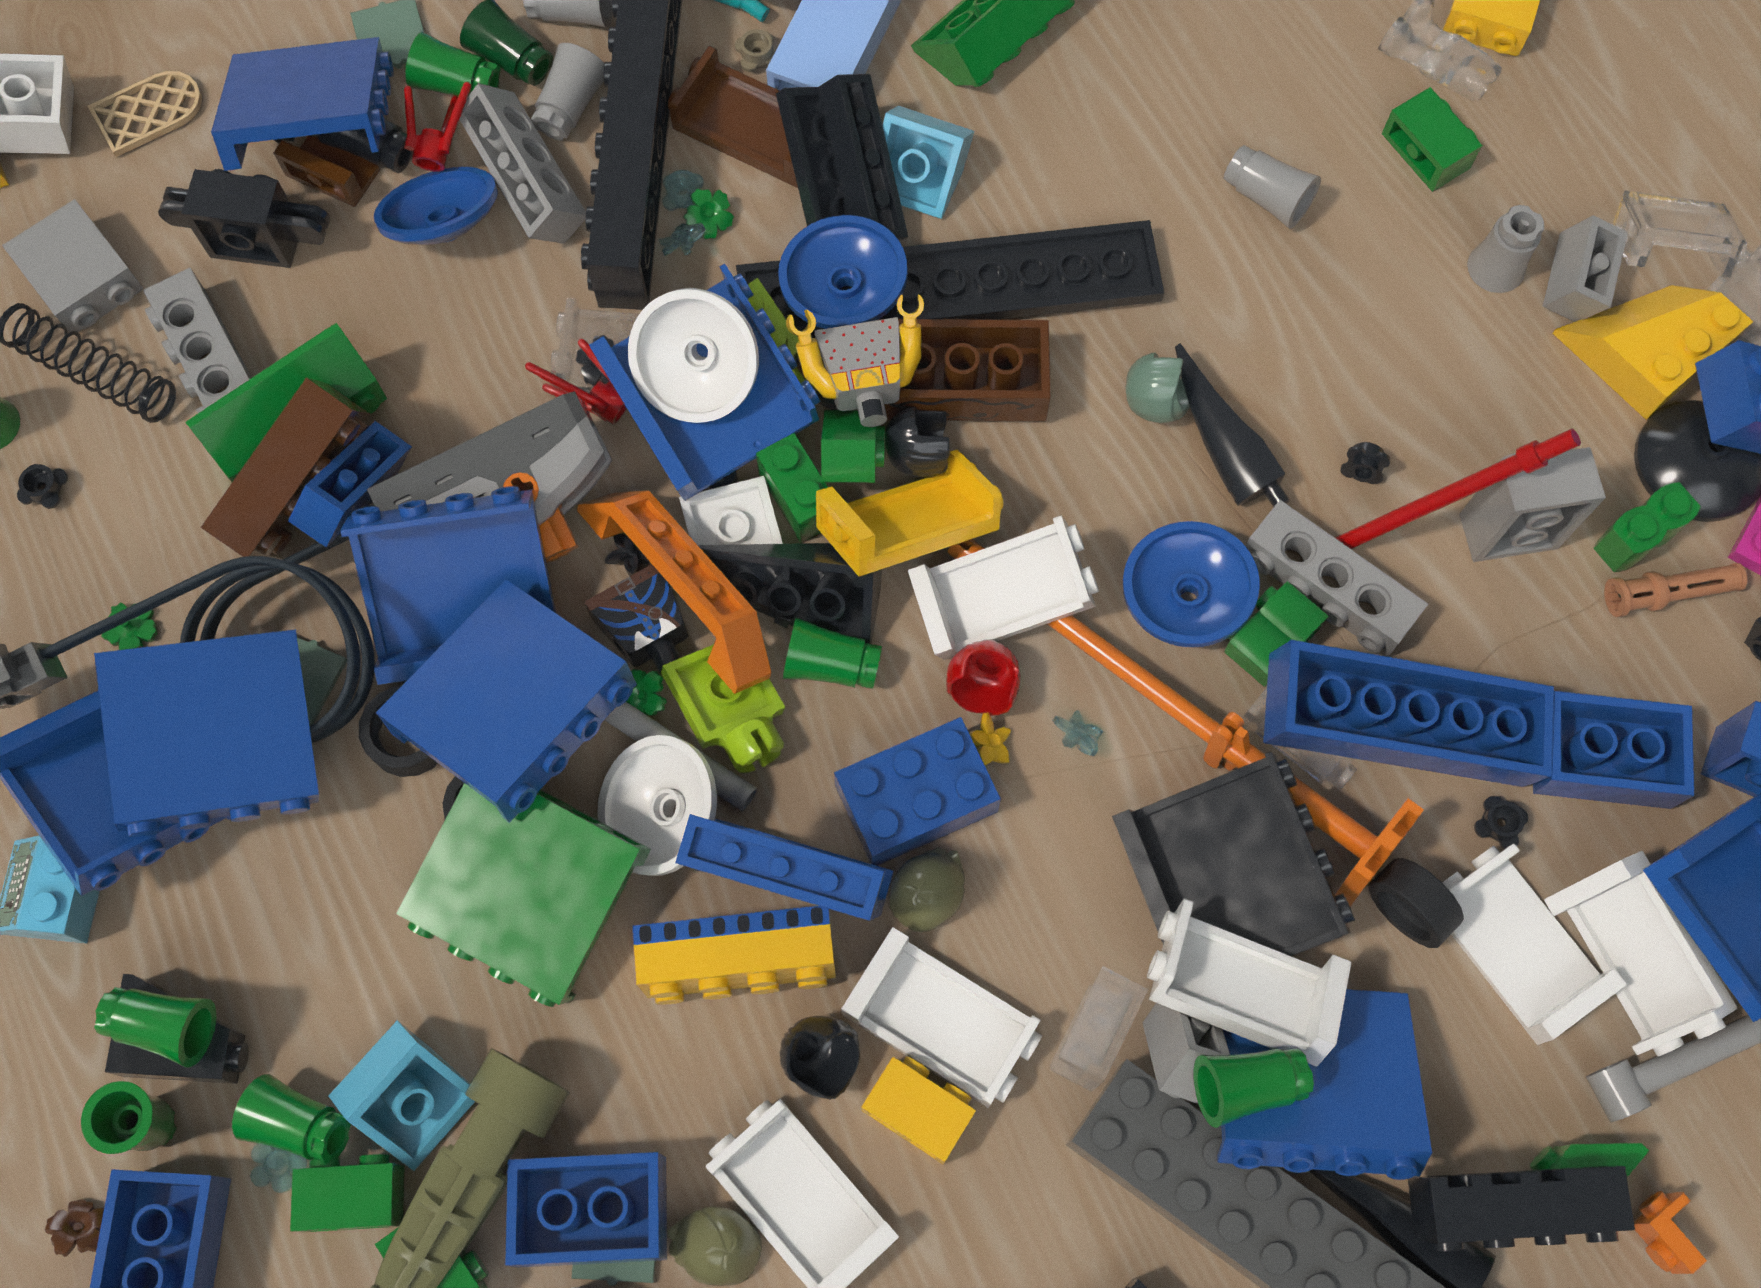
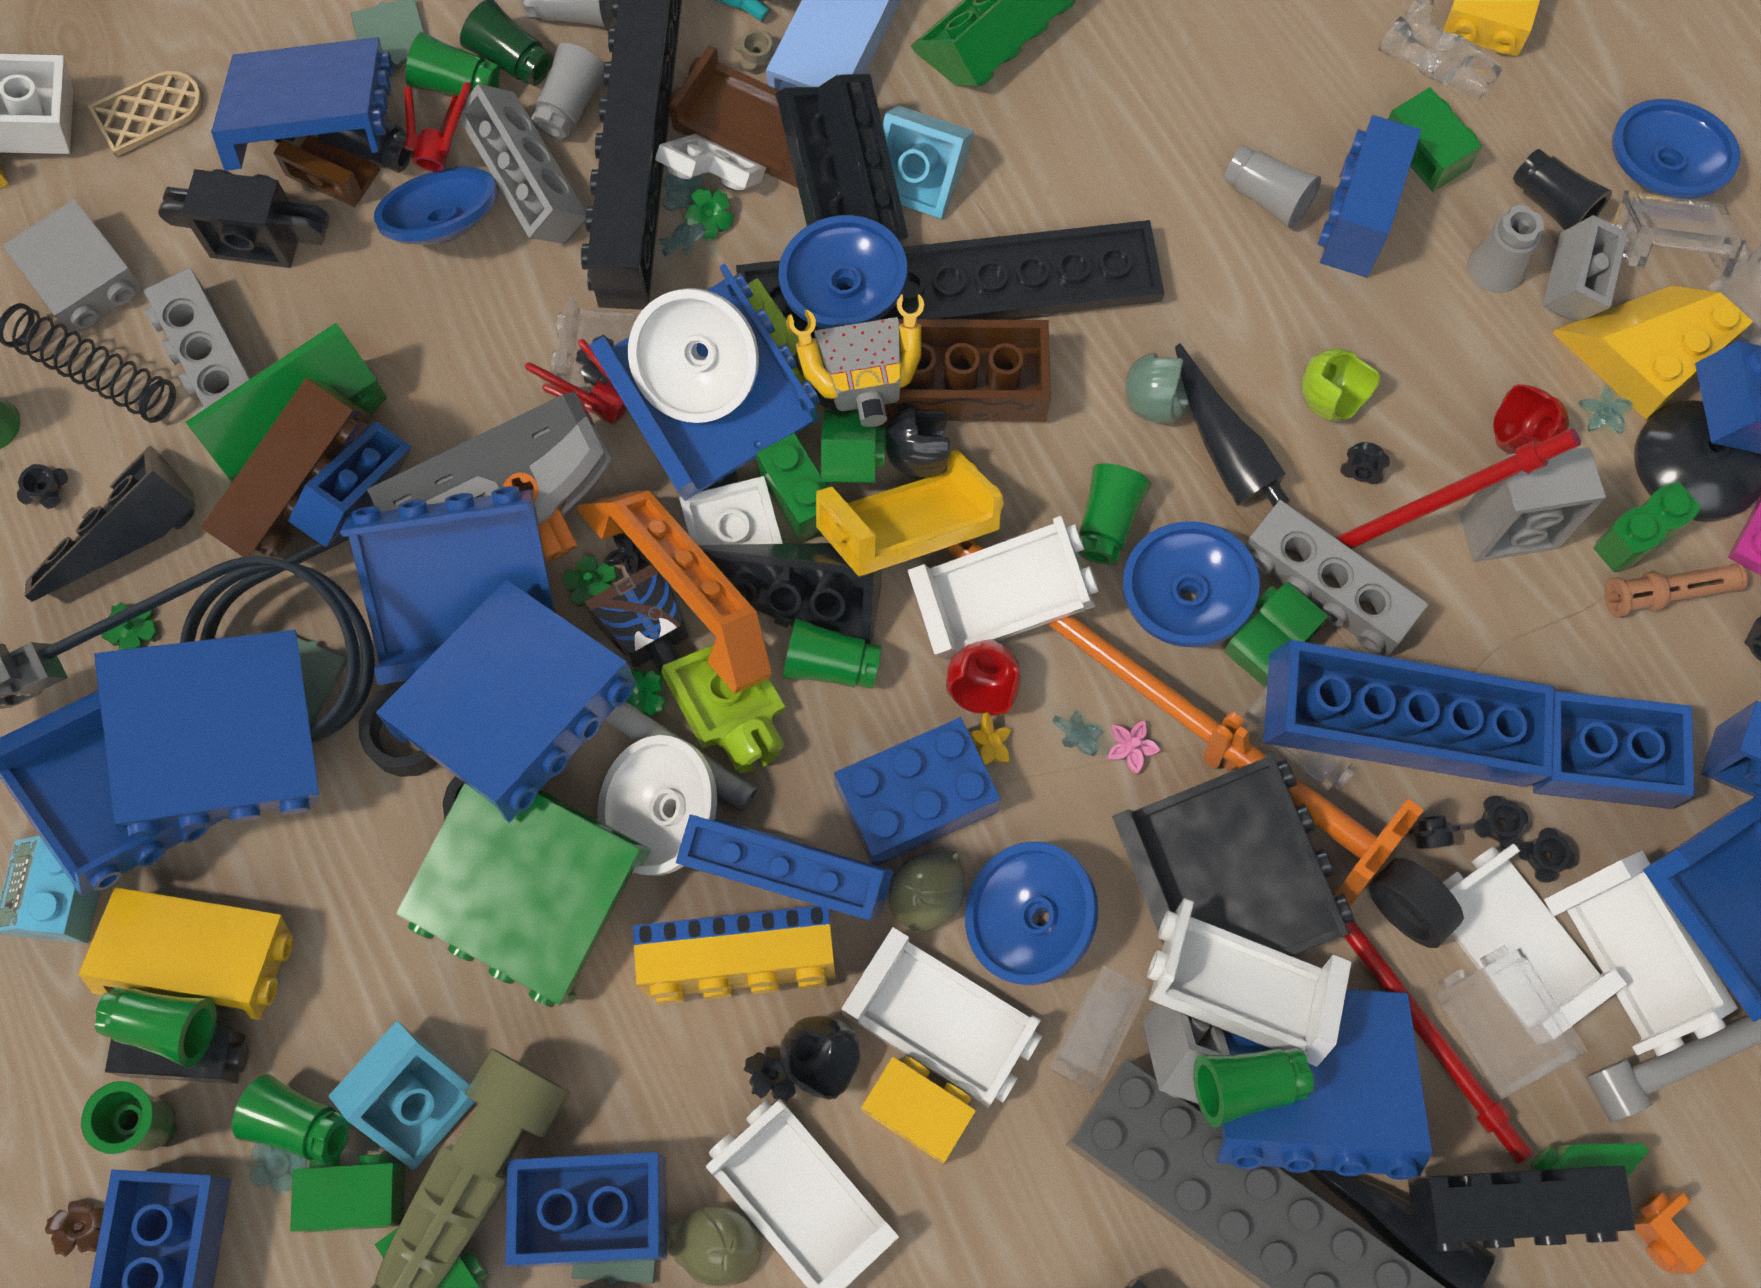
none -> black wedge [24,445,195,602]
none -> yellow panel [78,887,293,1020]
none -> green plant [562,555,617,607]
none -> white plate [655,134,766,190]
none -> black plant [743,1047,796,1102]
none -> blue dish [965,842,1098,985]
none -> green plant [1077,463,1152,566]
none -> bright pink plant [1106,720,1161,775]
none -> lime hair [1301,348,1381,422]
none -> blue brick [1317,115,1422,278]
none -> red bar [1343,921,1533,1164]
none -> black plate [1407,816,1461,849]
none -> clear panel [1433,945,1588,1100]
none -> red hair [1493,384,1569,454]
none -> black plant [1513,149,1612,230]
none -> black plate [1518,828,1575,883]
none -> clear light blue plant [1578,385,1634,434]
none -> blue dish [1612,99,1740,199]

